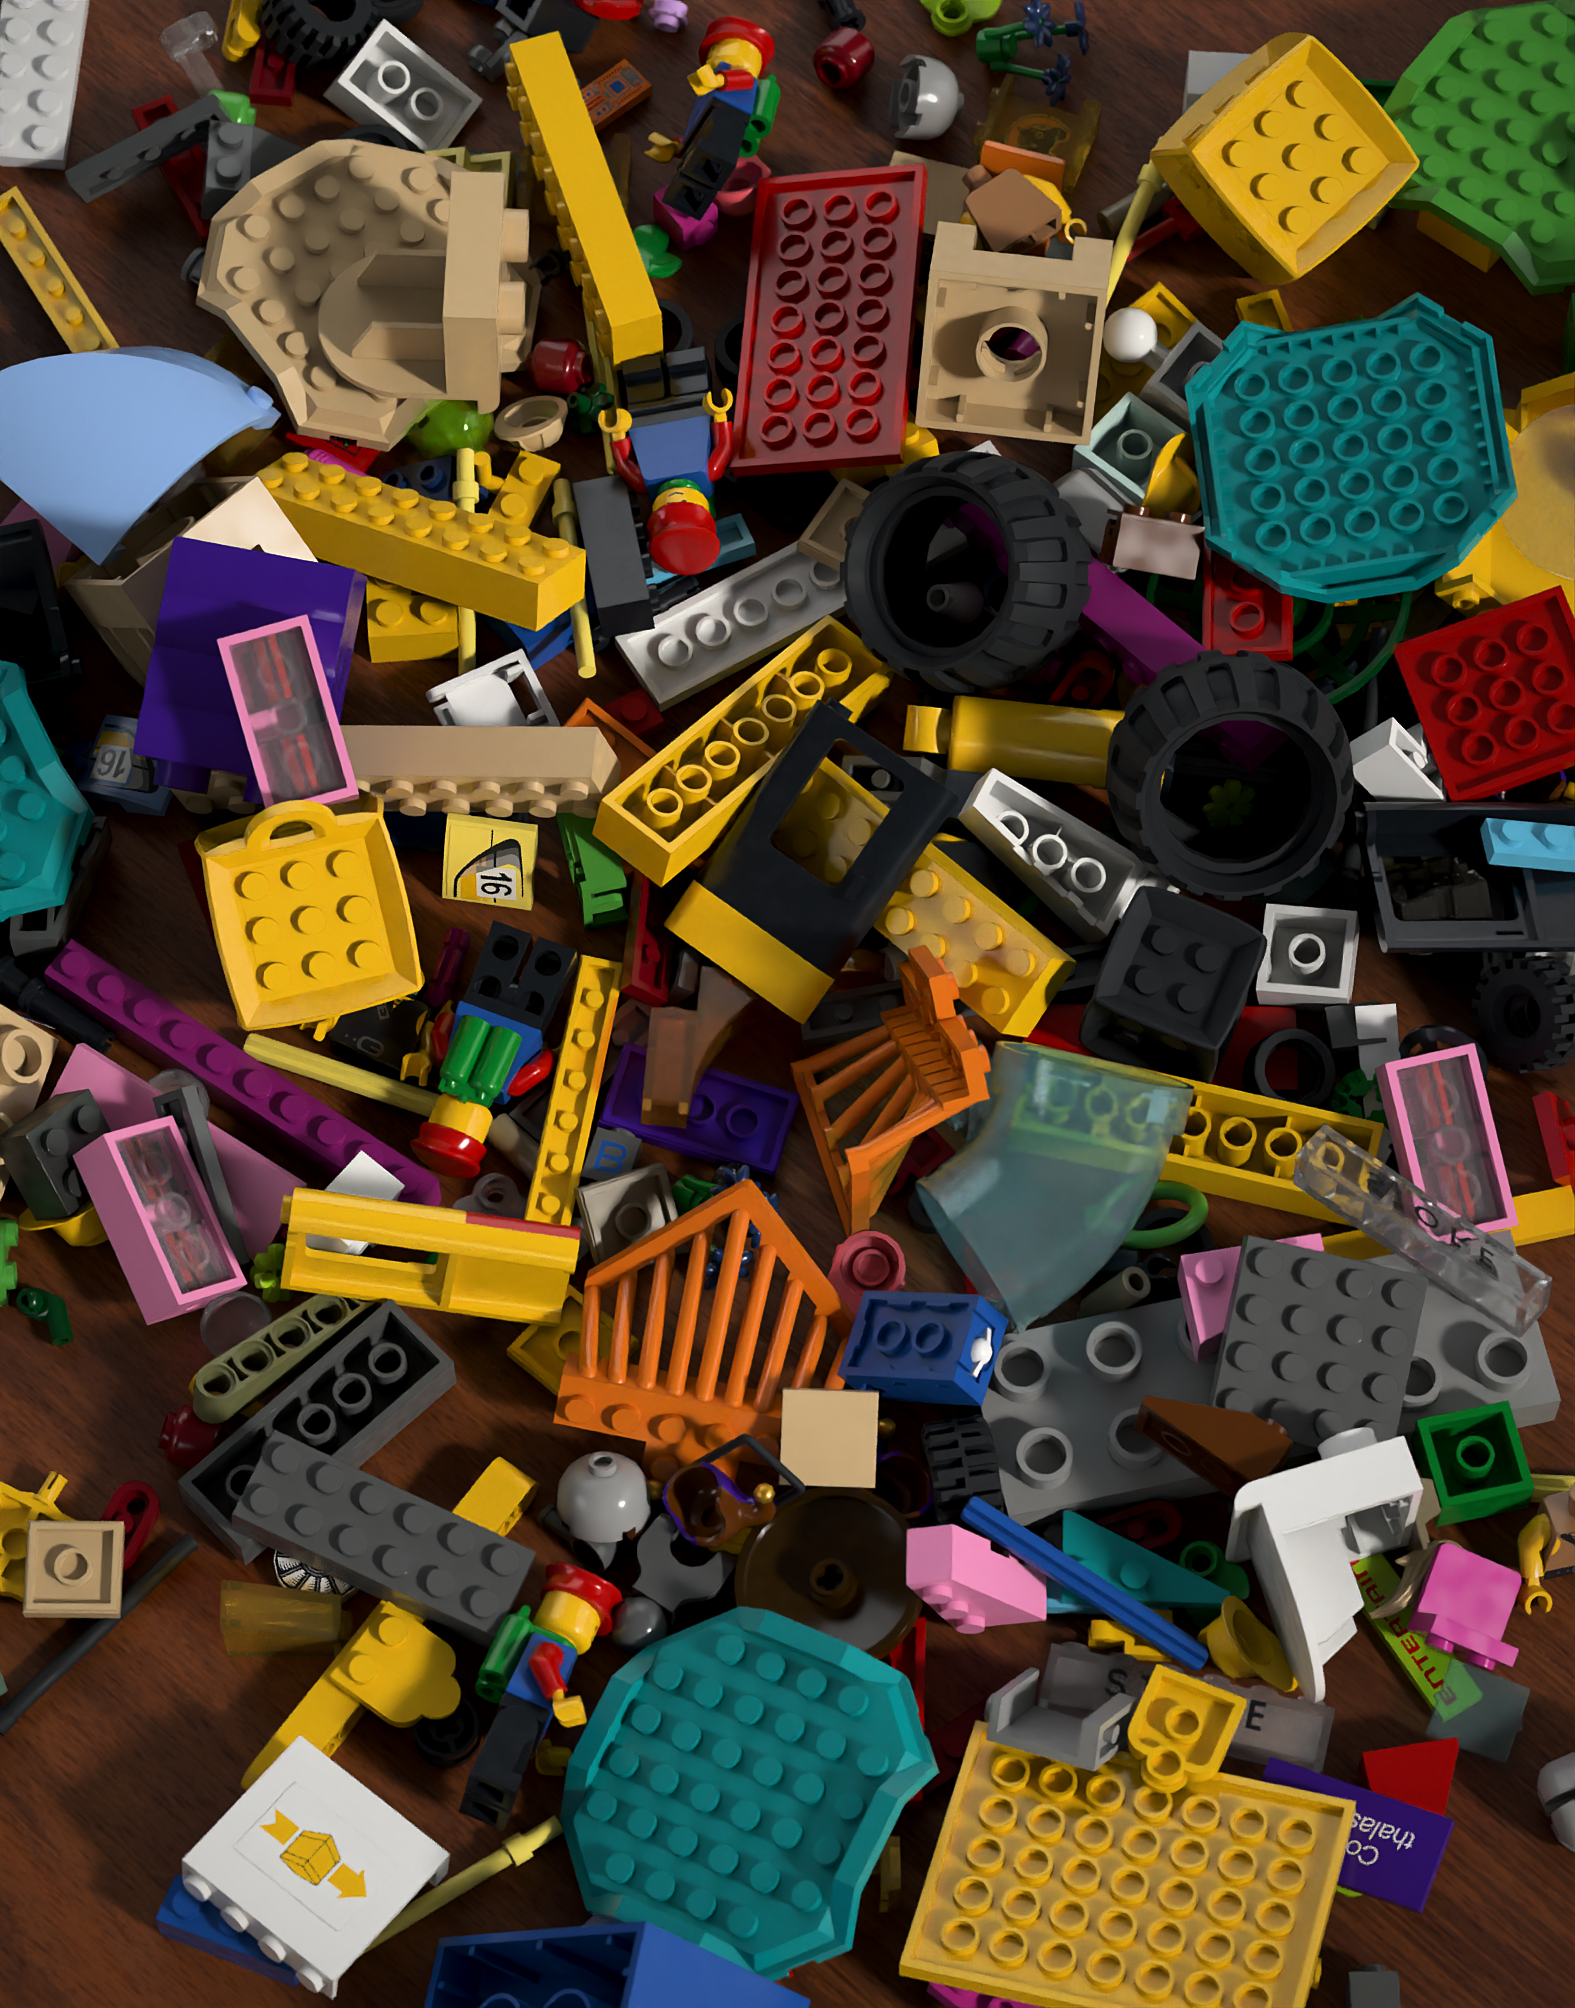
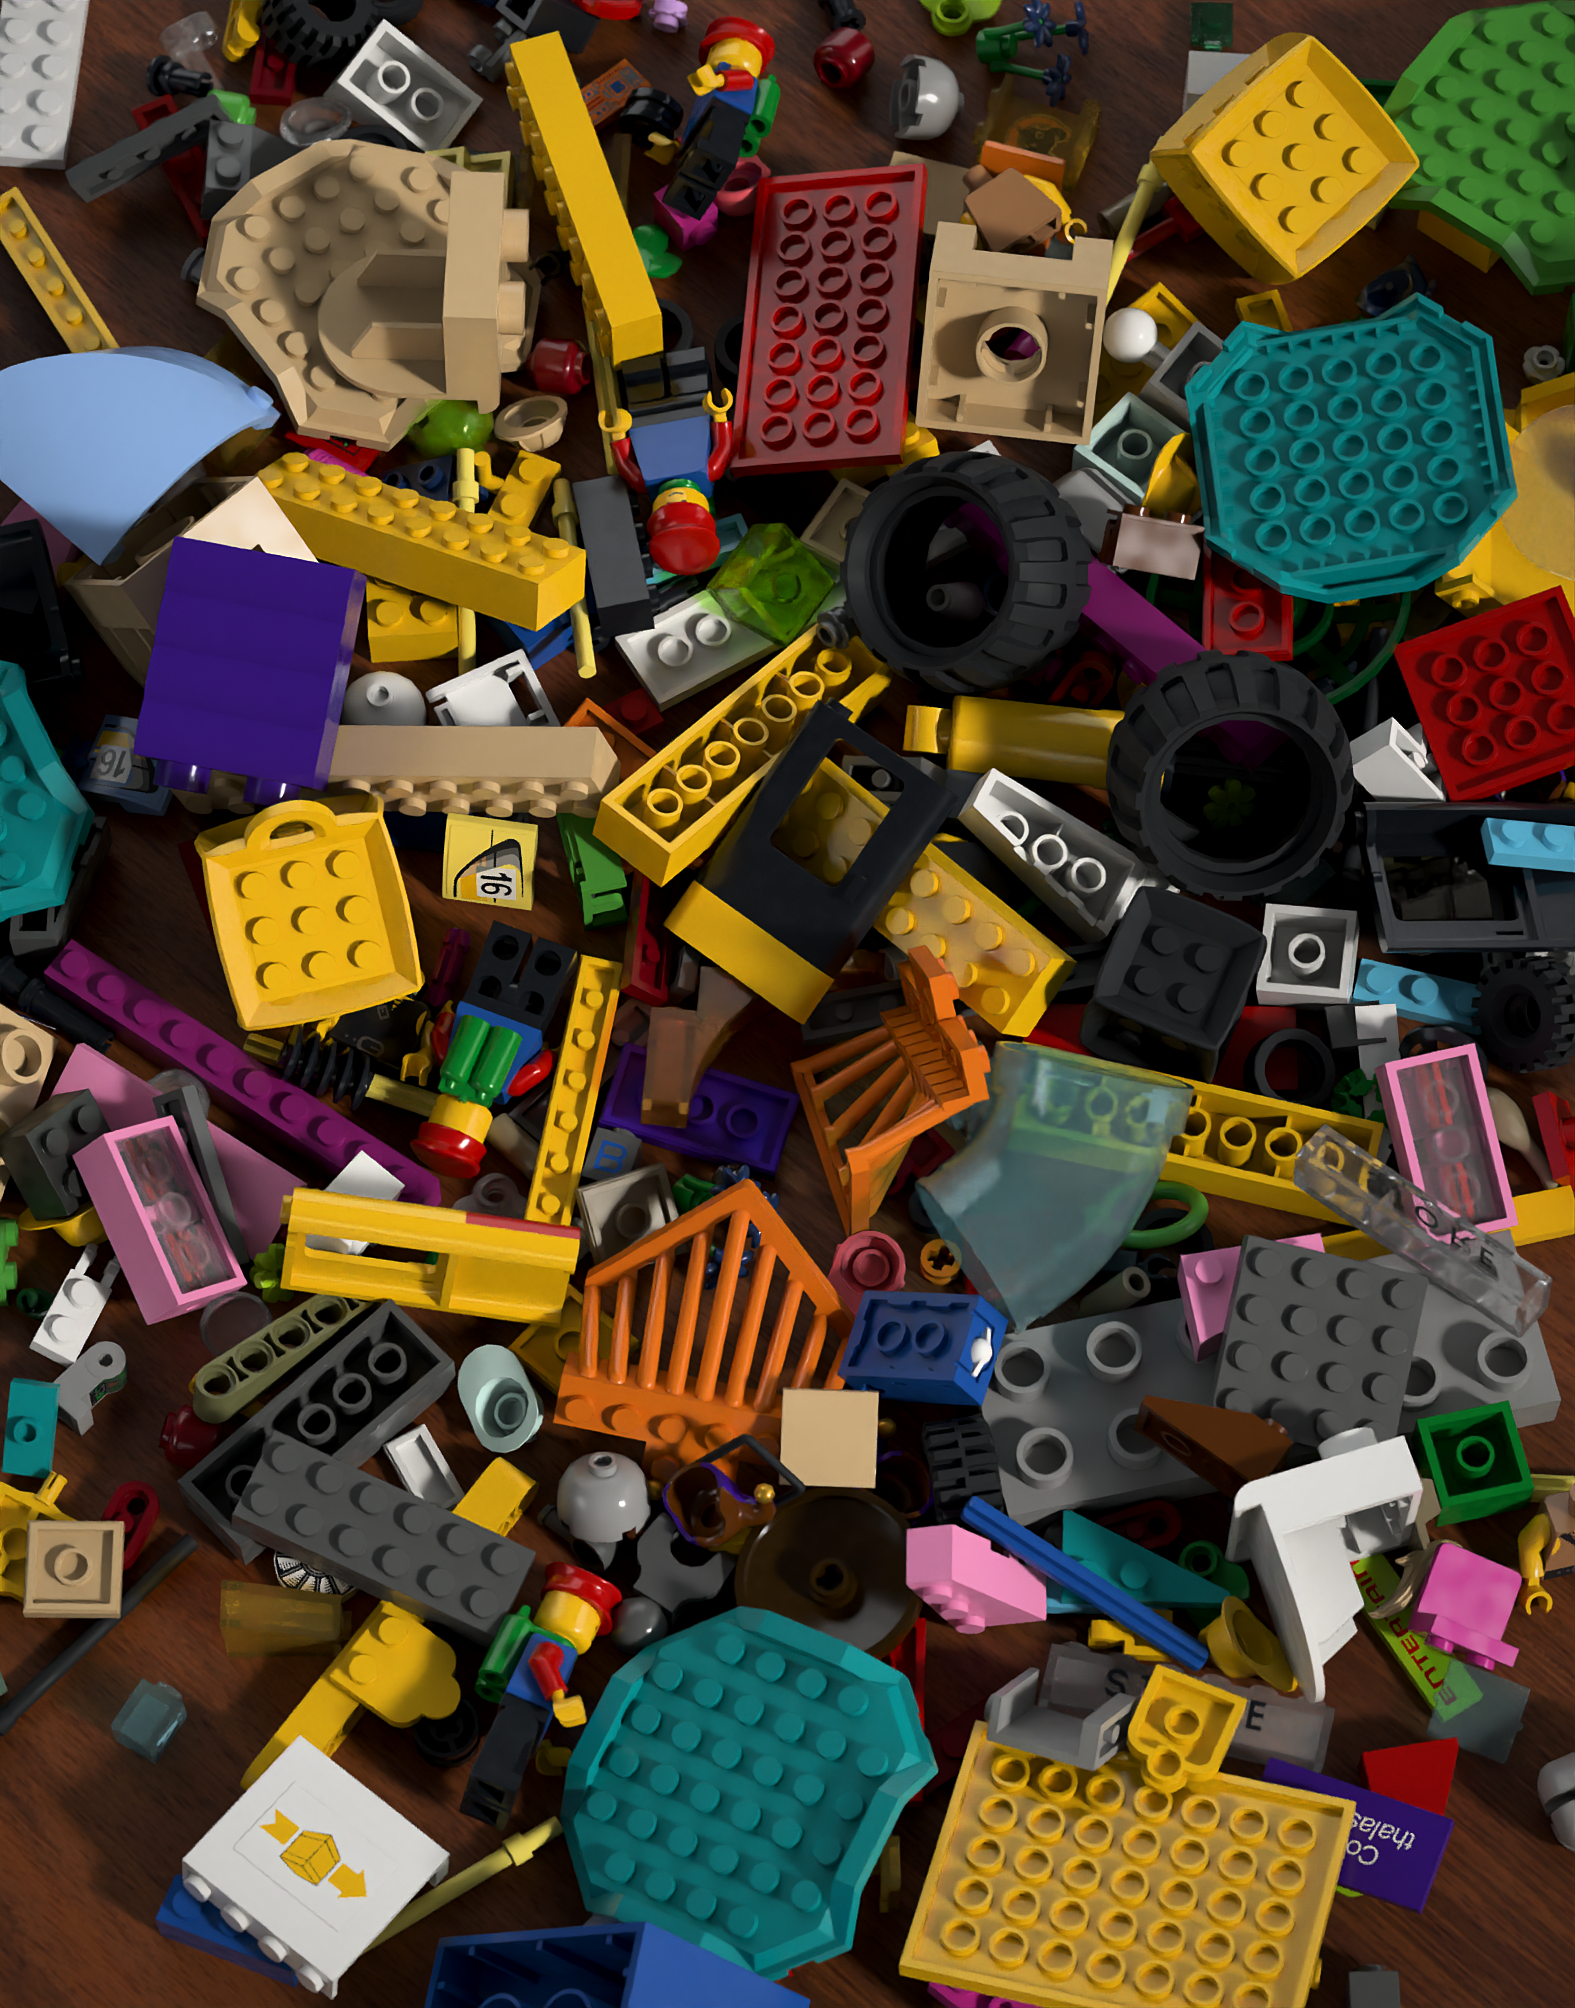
clear brick [217,614,359,809] -> none
dark green plant [566,381,614,436] -> none
none -> teal plate [2,1377,61,1479]
none -> white hinge [29,1242,121,1368]
none -> light grey leg [53,1341,129,1437]
none -> clear light blue brick [110,1678,187,1764]
none -> black pin [146,54,214,98]
none -> black piece [273,1024,377,1112]
none -> clear piece [280,97,353,149]
none -> white cylinder [339,671,428,726]
none -> white tile [383,1424,465,1512]
none -> light aqua piece [457,1344,544,1453]
none -> black wheel [617,87,684,150]
none -> clear neon green slope [705,523,837,649]
none -> dark grey plate [816,607,857,650]
none -> orange bush [920,1239,962,1286]
none -> clear green plate [1190,2,1233,52]
none -> medium azure plate [1351,958,1482,1035]
none -> dark blue hat [1355,254,1437,318]
none -> dark tan piece [1485,1087,1561,1190]
none -> white plate [1523,345,1565,385]

